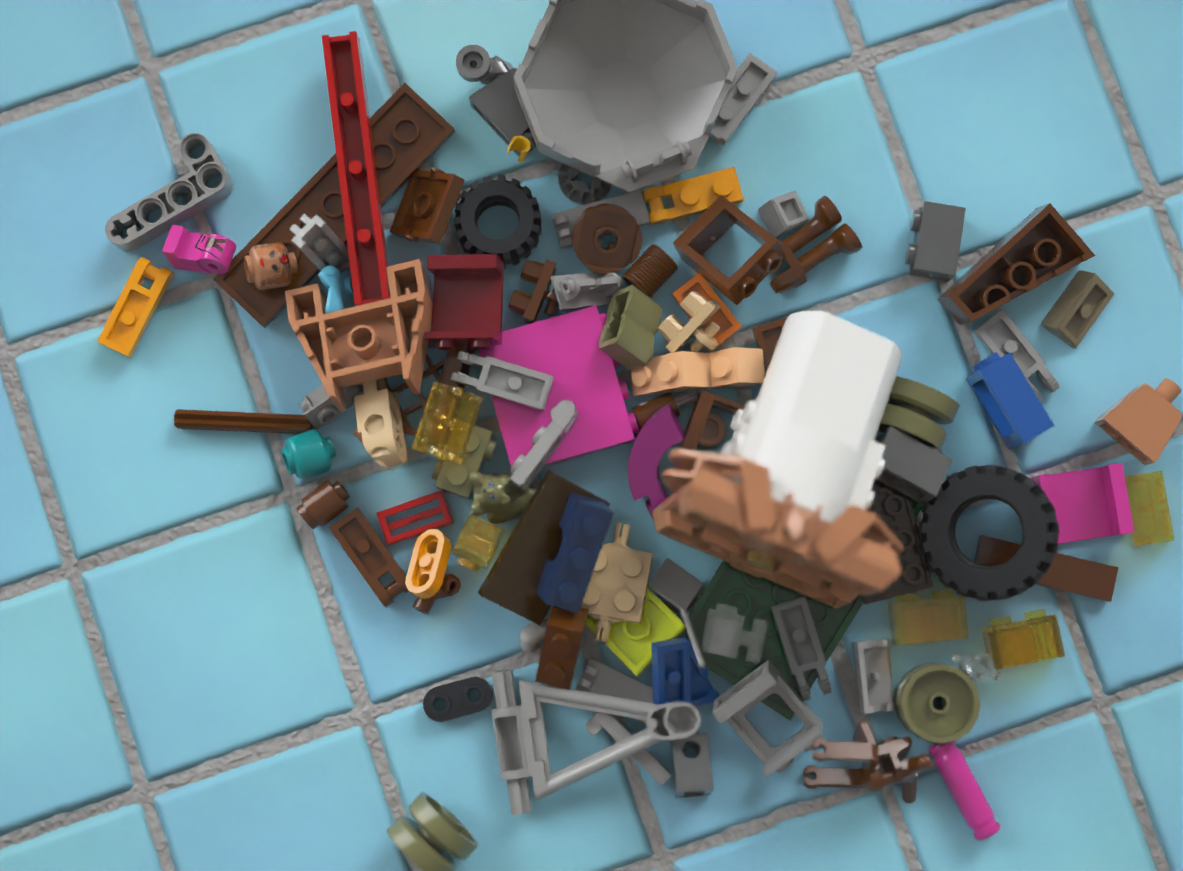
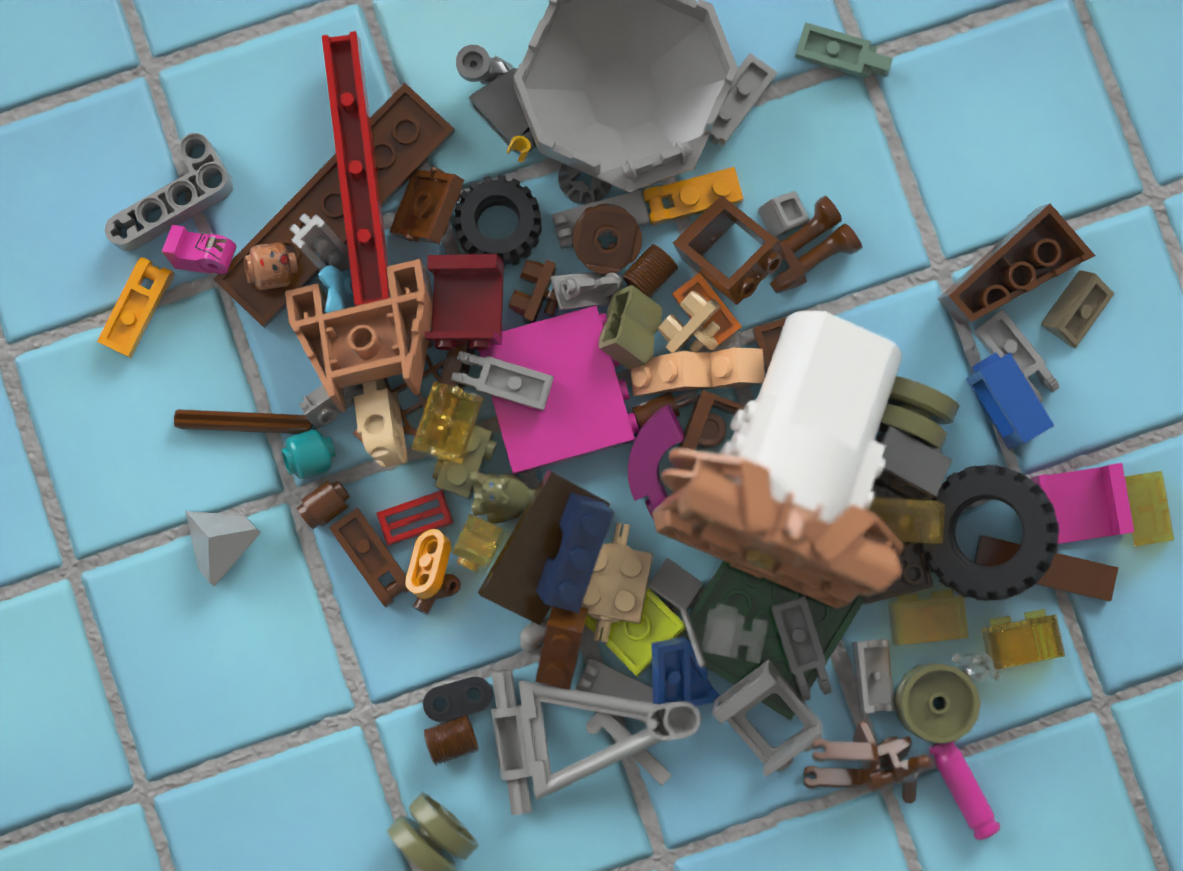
light grey hinge [509,399,579,491] -> none
dark grey torso [670,729,714,798] -> none
dark grey brick [905,201,966,281] -> none
nougat torso [1094,378,1183,465] -> none
none -> light grey slope [185,511,261,586]
none -> reddish brown piece [424,715,479,766]
none -> sand green hinge [795,22,893,78]
none -> clear yellow hinge [867,498,945,544]

